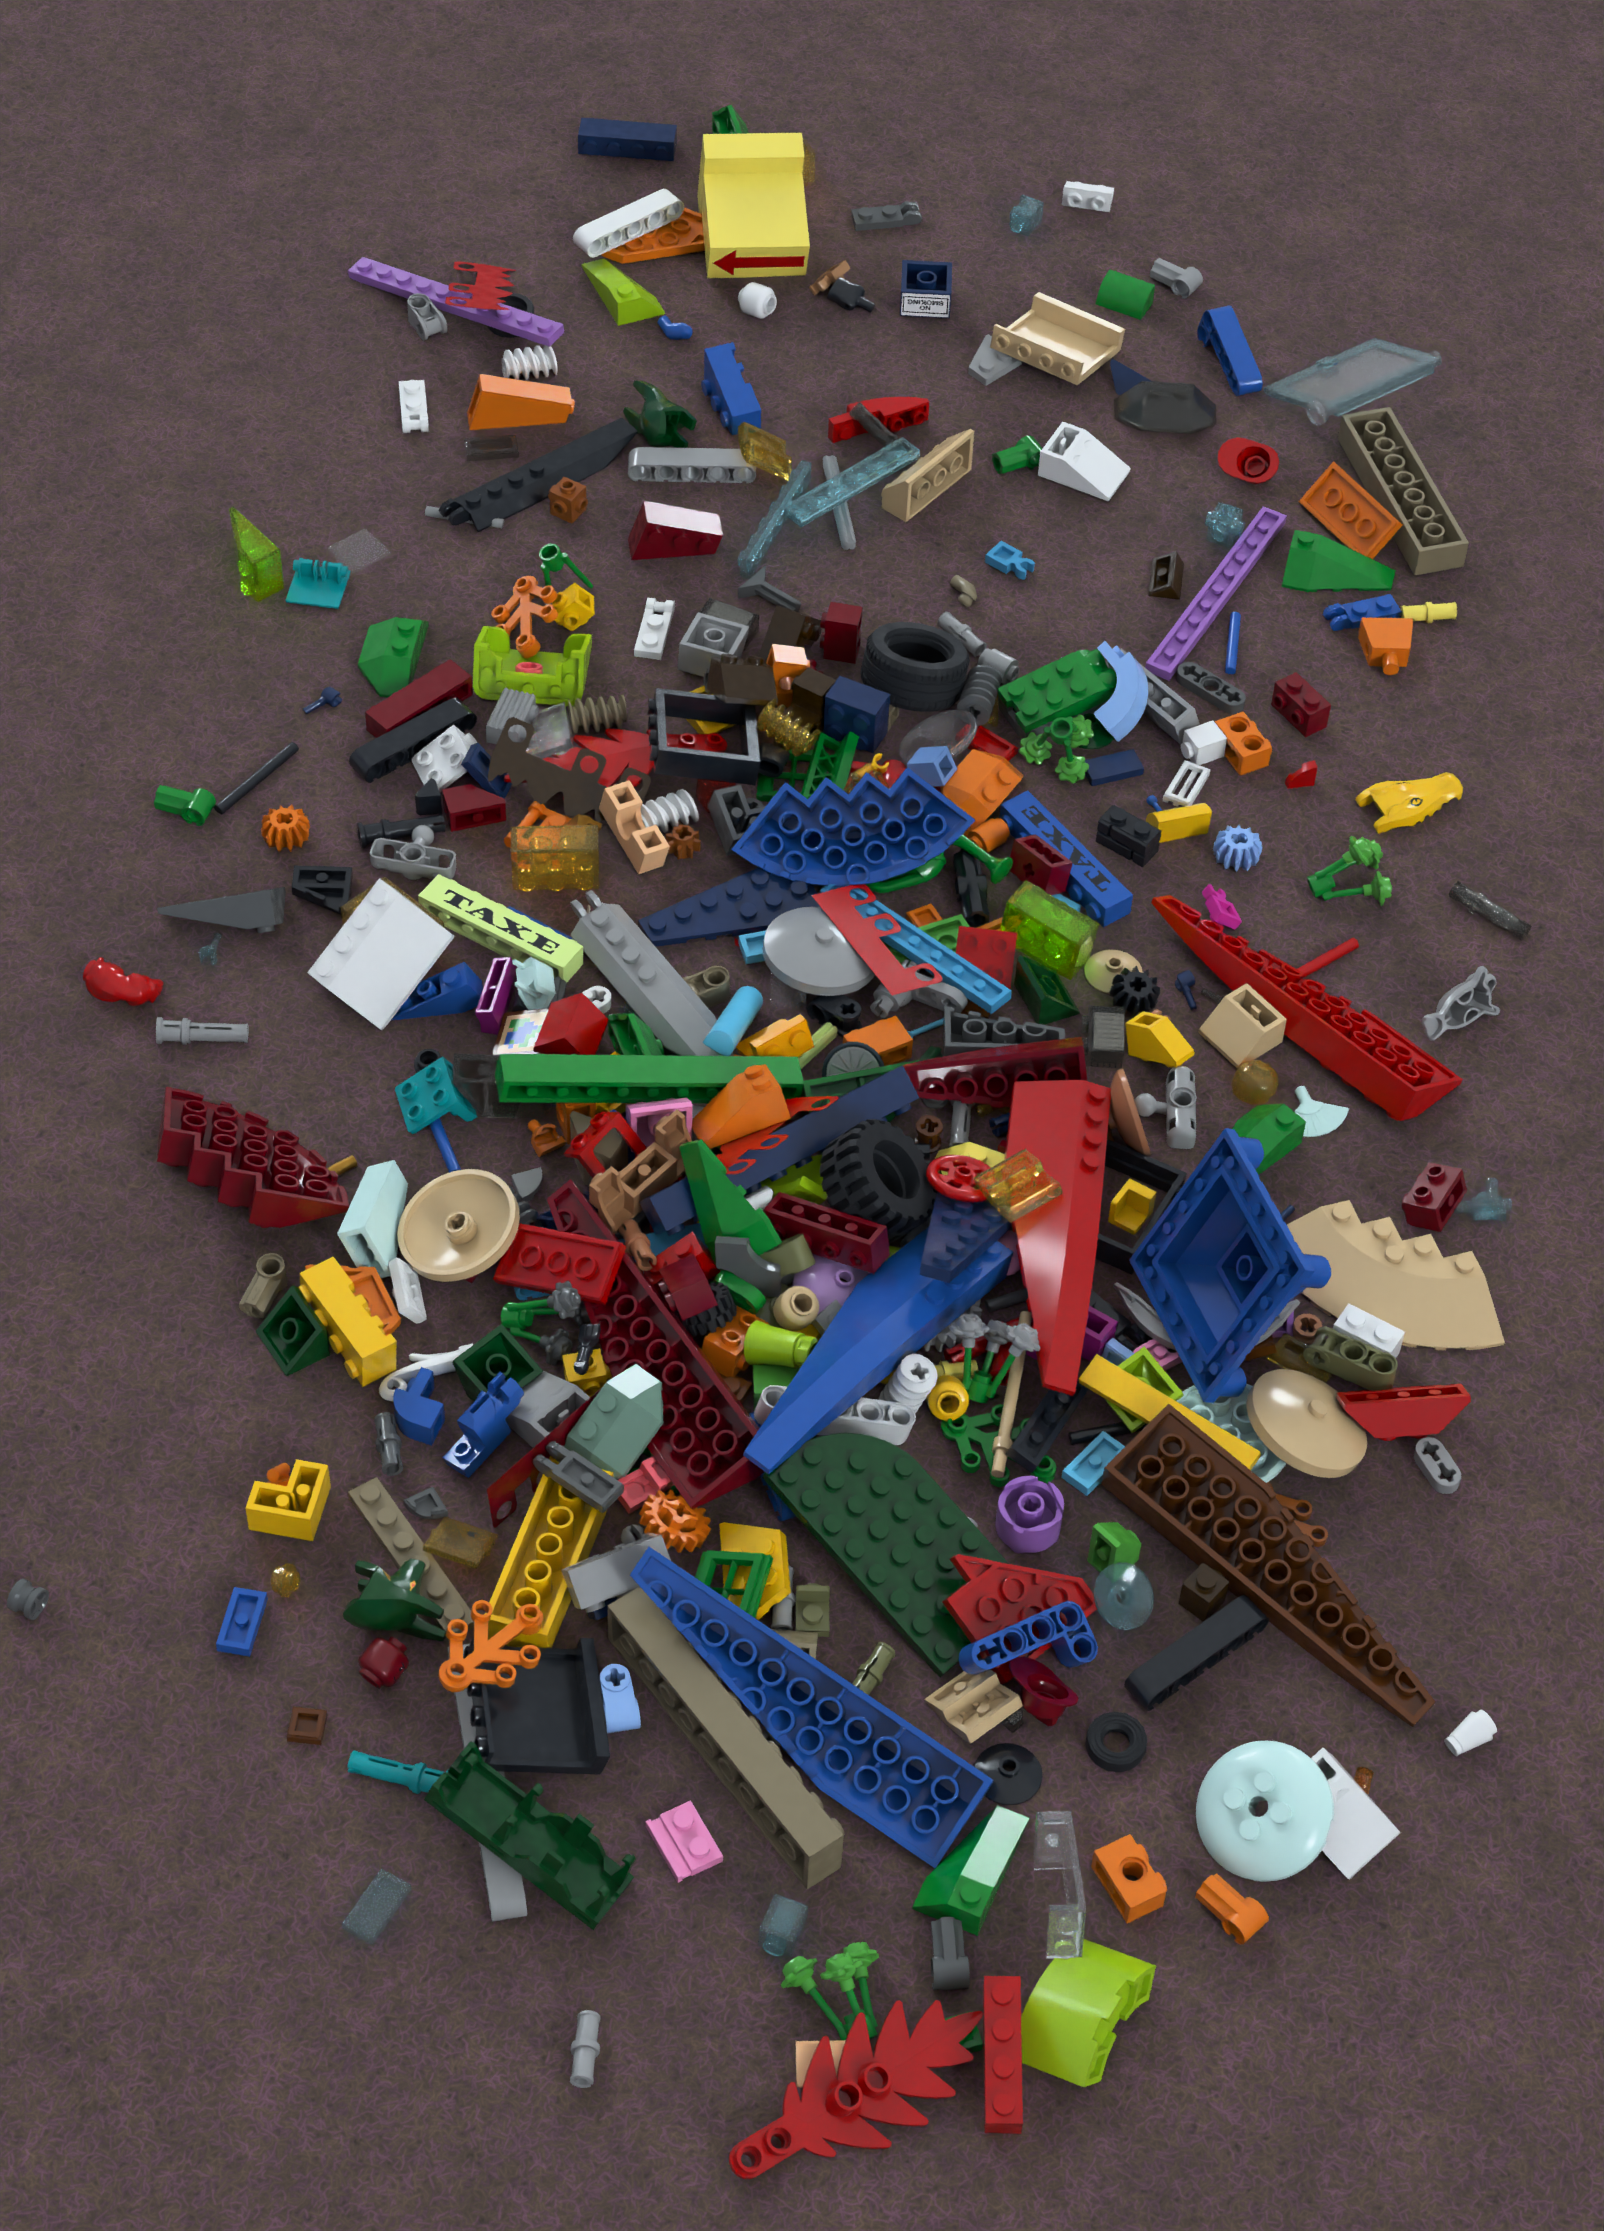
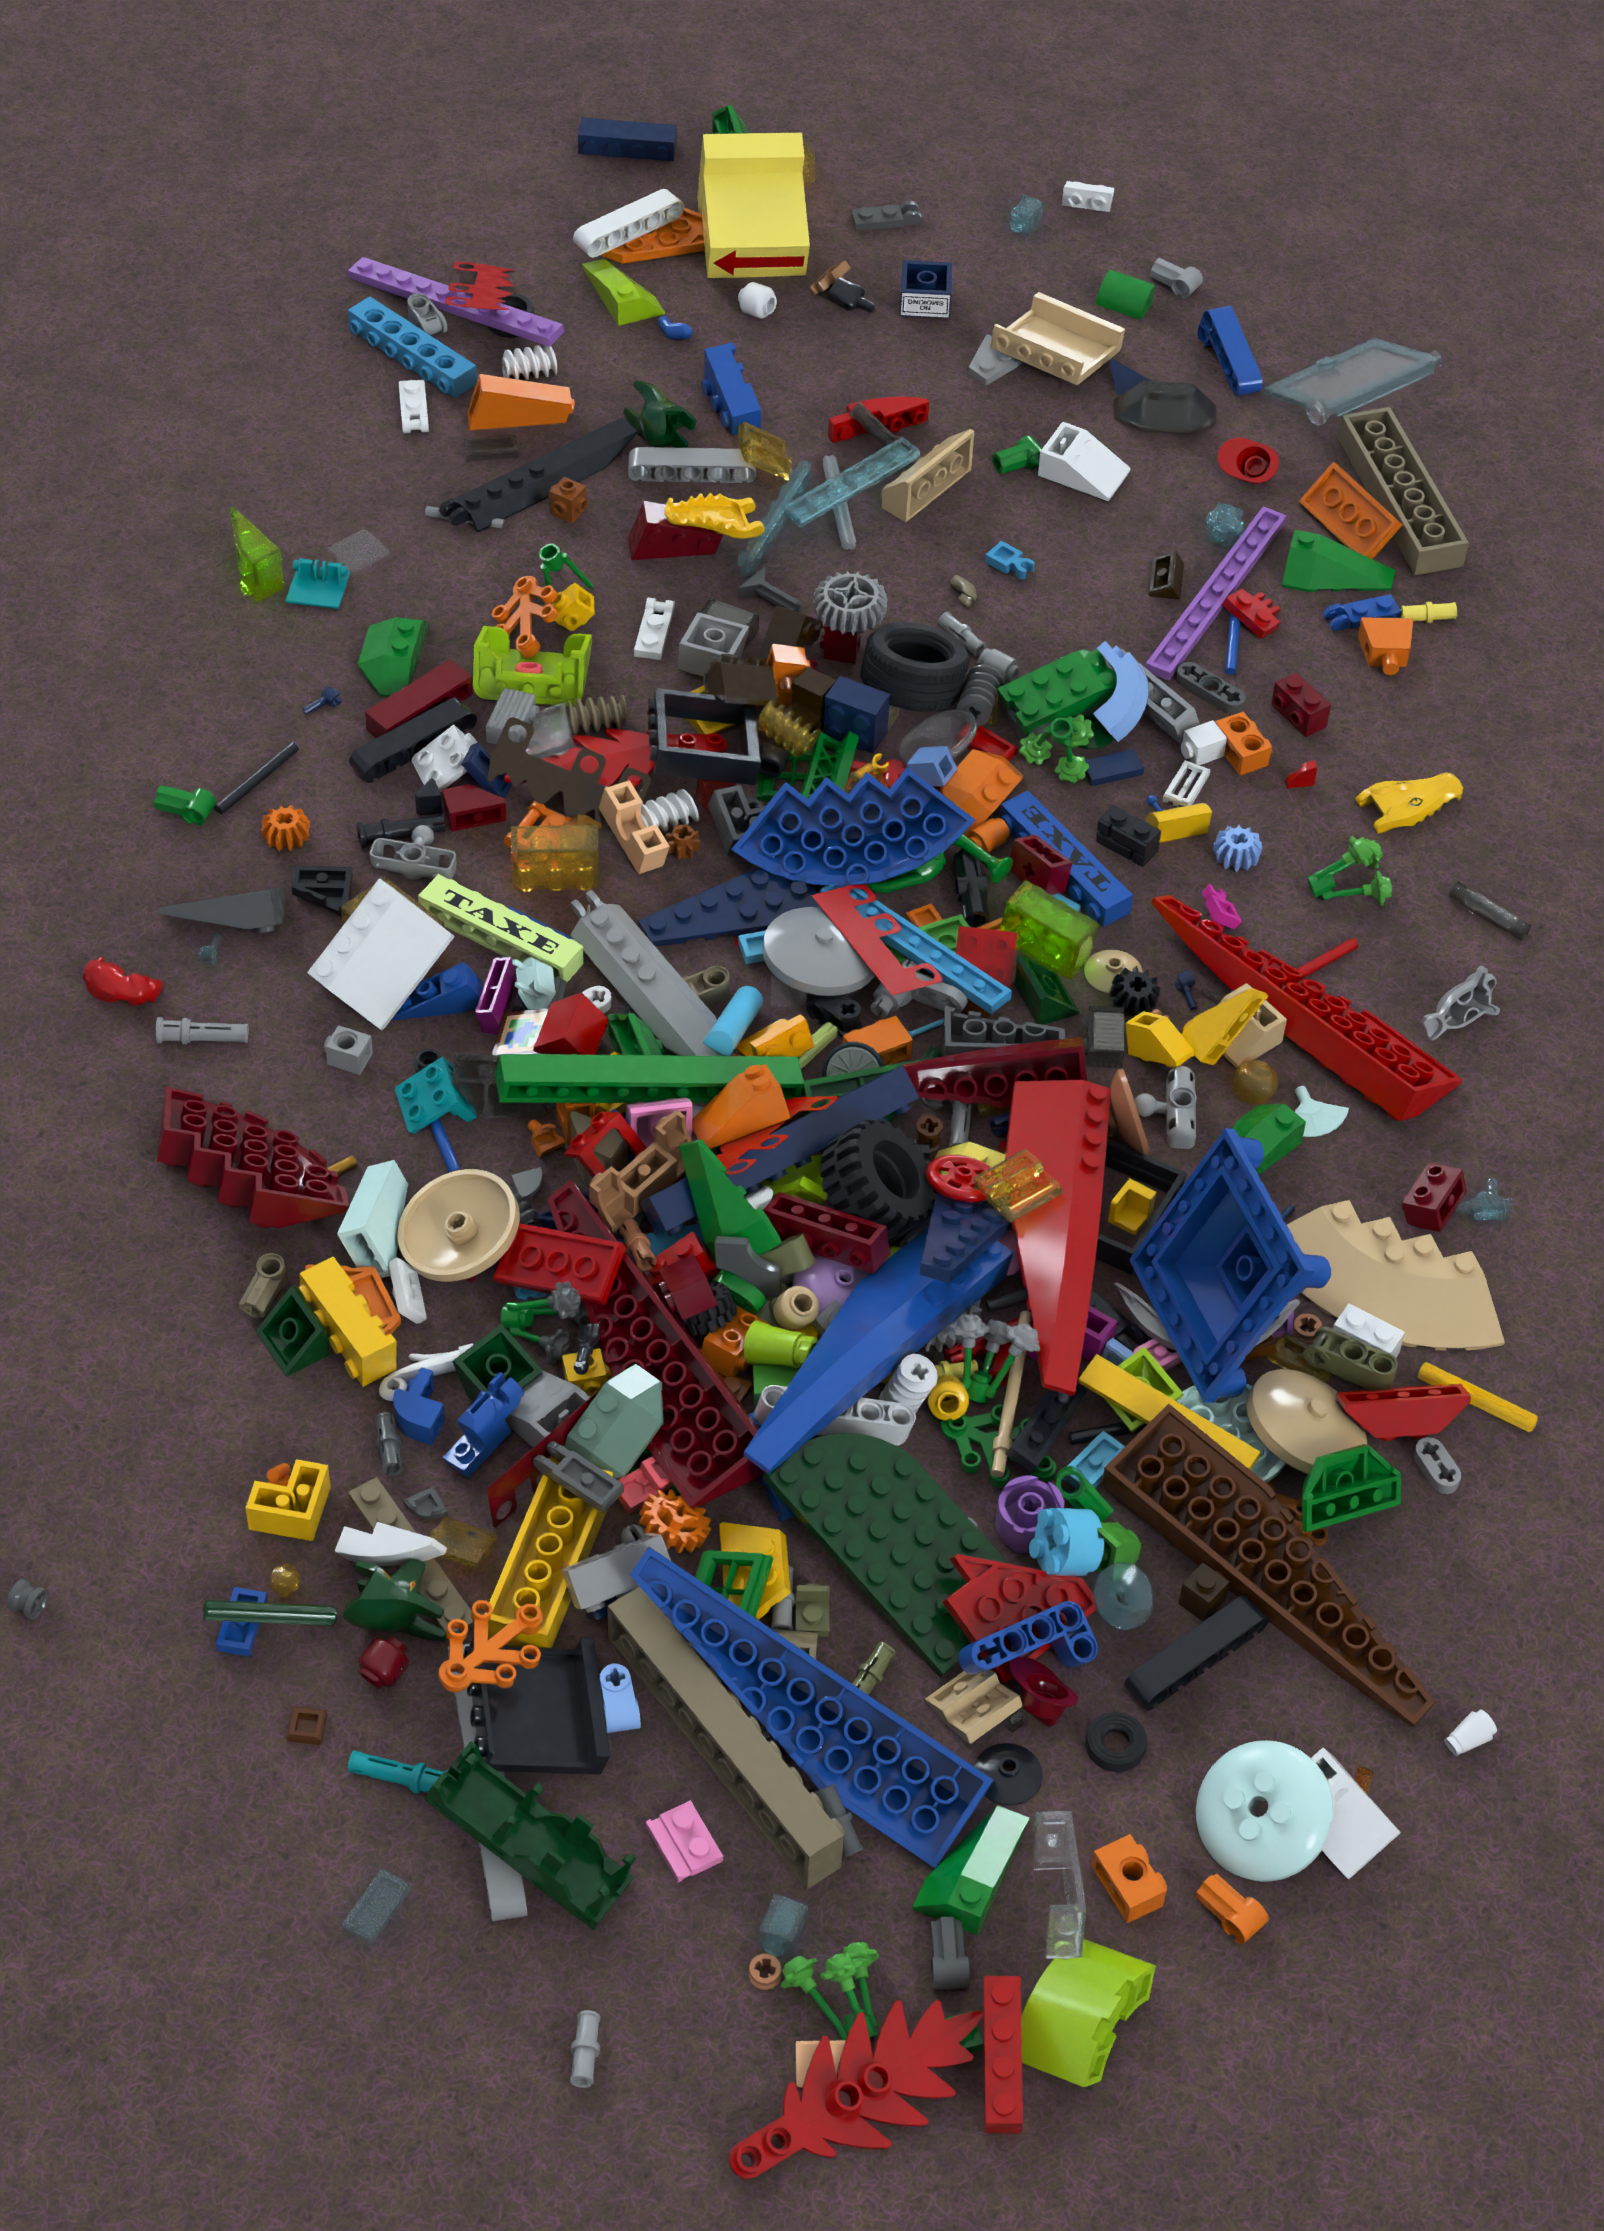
none -> dark green axle [203,1600,337,1626]
none -> light grey brick [324,1025,373,1075]
none -> white slope [335,1522,447,1566]
none -> dark azure brick [348,296,477,398]
none -> yellow animal [664,493,765,539]
none -> nougat bush [749,1953,781,1990]
none -> light grey gear [813,570,888,636]
none -> dark grey pin [815,1784,864,1858]
none -> medium azure brick [1029,1508,1104,1576]
none -> green piece [1056,1466,1115,1523]
none -> yellow slope [1181,988,1268,1065]
none -> red hinge [1222,588,1281,639]
none -> green wedge [1302,1444,1401,1532]
none -> yellow axle [1418,1362,1538,1432]

